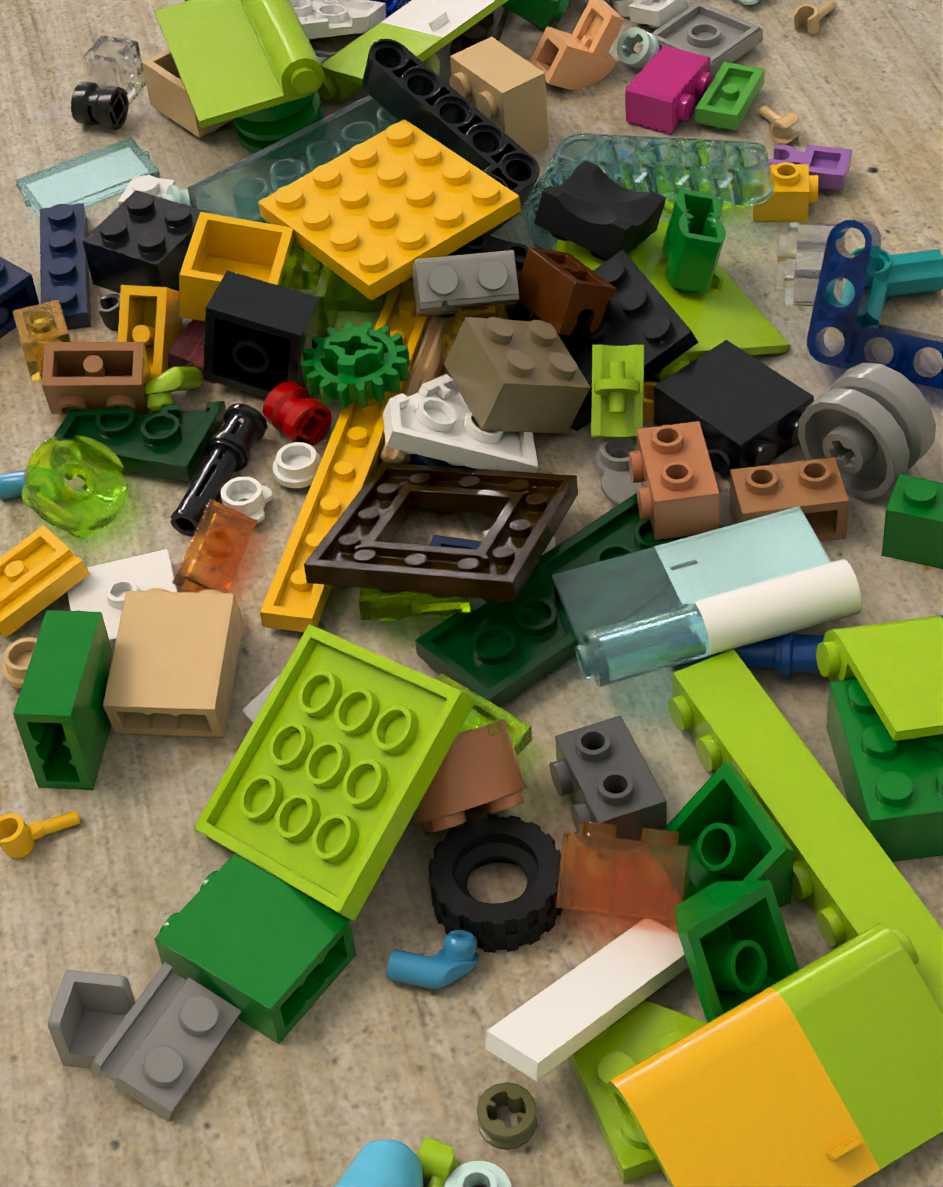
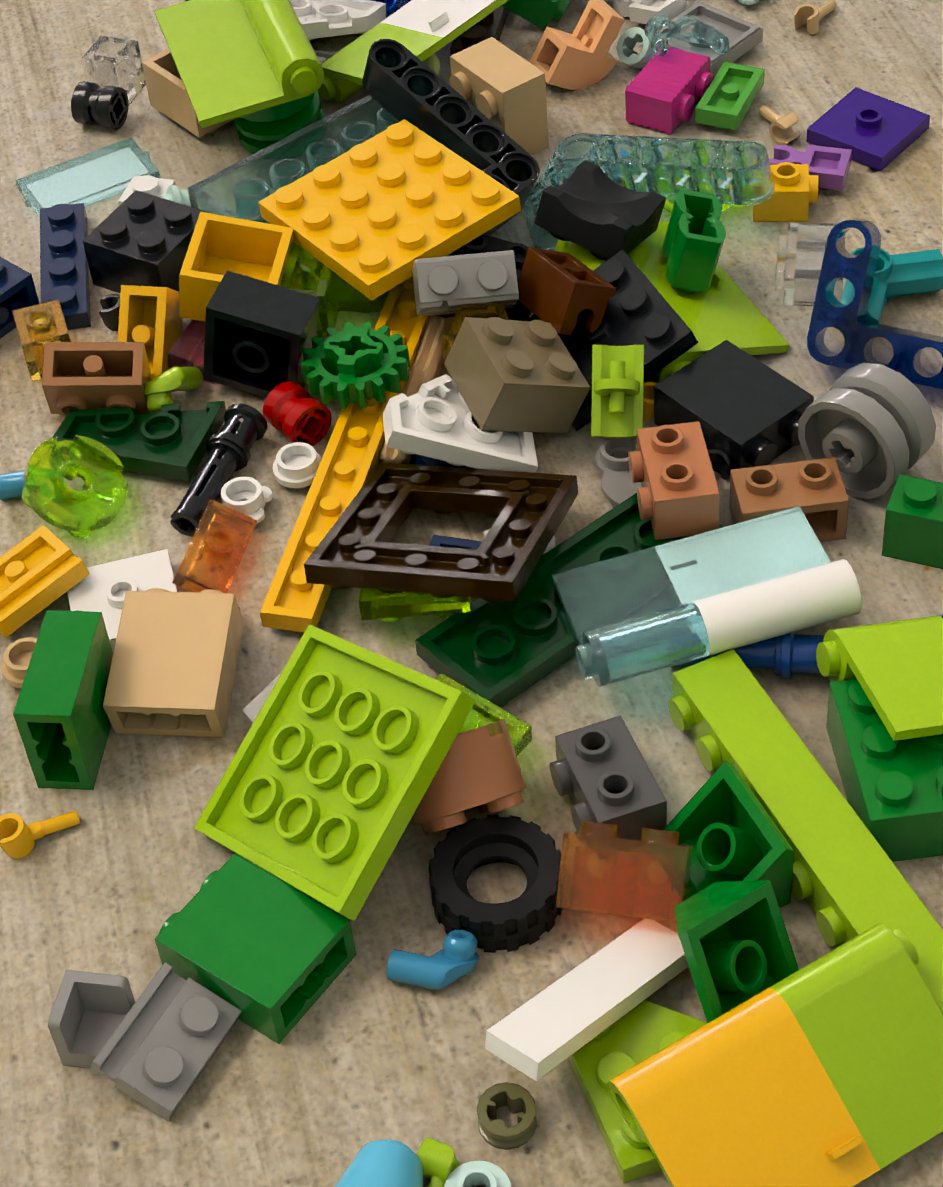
none -> clear light blue cap [645,15,730,55]
none -> dark purple plate [806,87,930,171]

